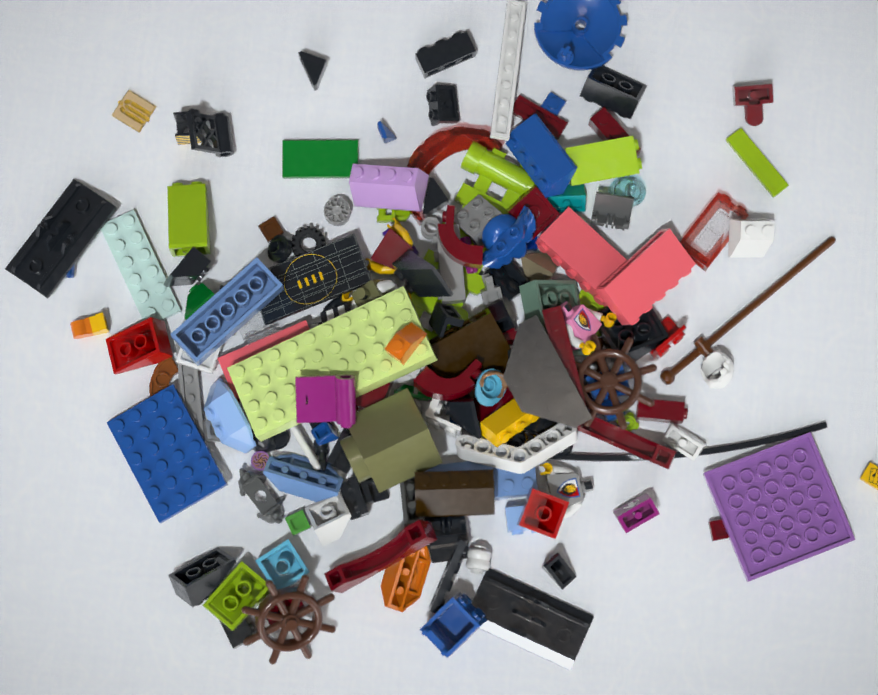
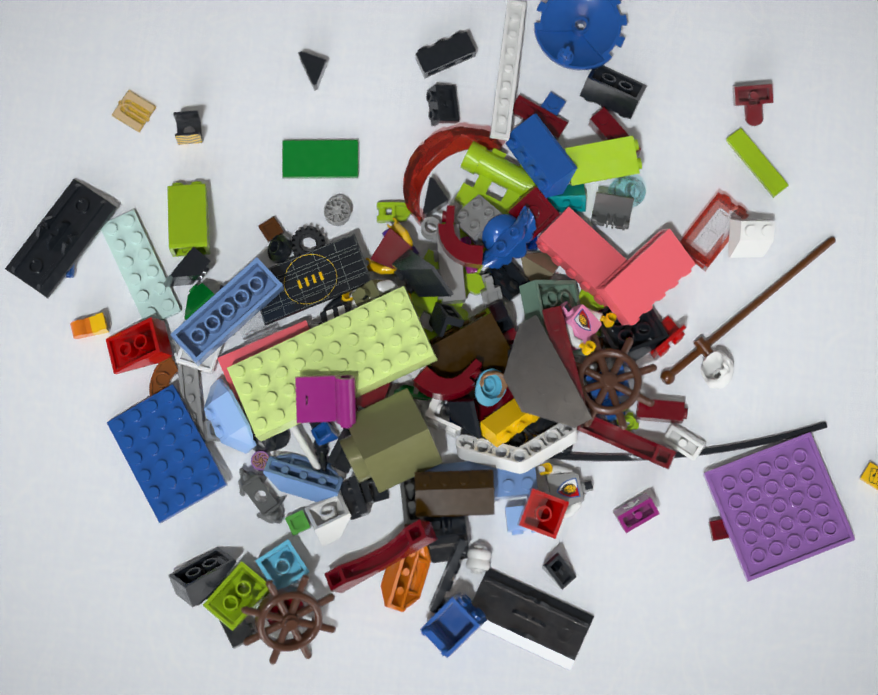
black piece [186,108,234,157] -> none
lavender slope [349,164,429,212] -> none
blue slope [377,121,396,144] -> none
orange slope [385,322,427,365] -> none

